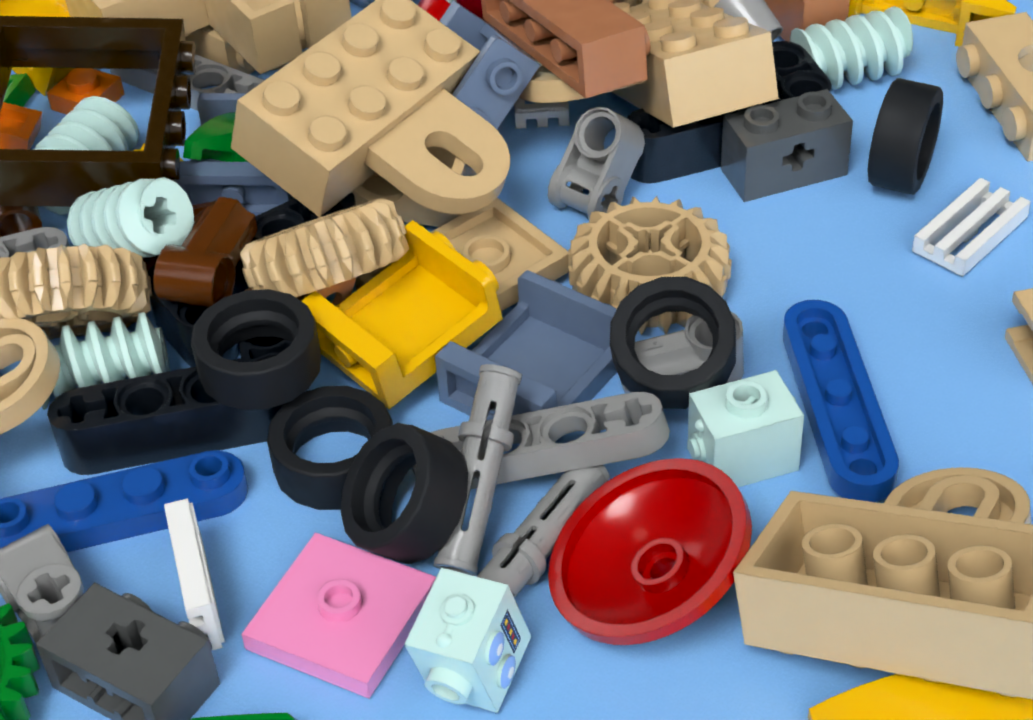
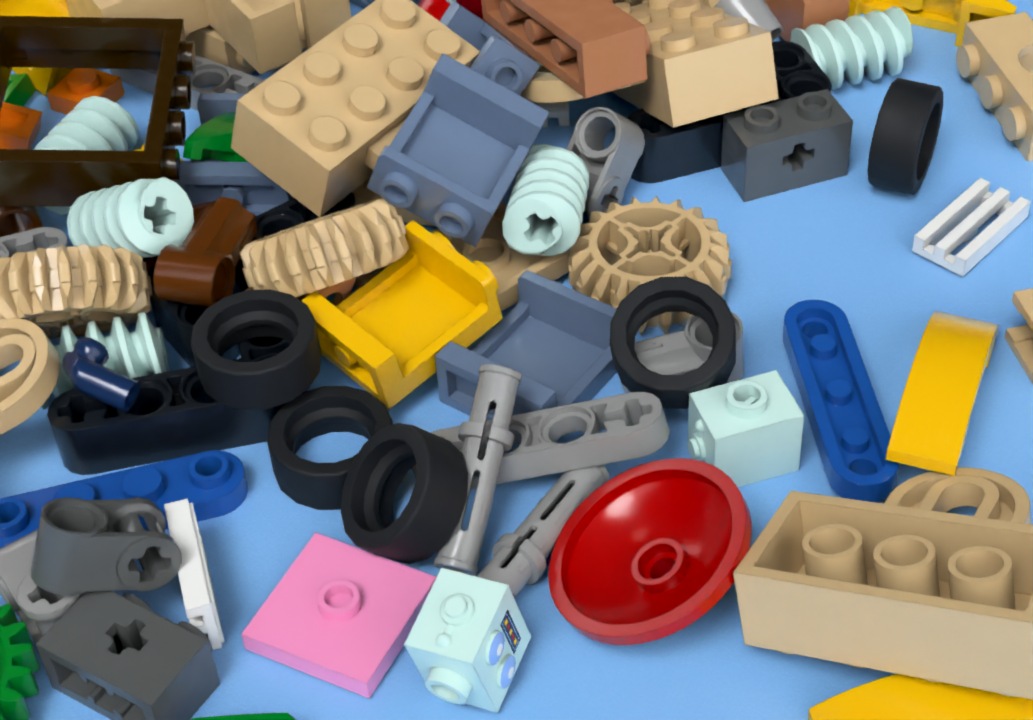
none -> dark grey piece [31,497,182,595]
none -> dark blue arm [62,337,140,412]
none -> sand blue panel [367,53,550,247]
none -> light aqua piece [502,144,590,256]
none -> yellow slope [885,311,999,476]

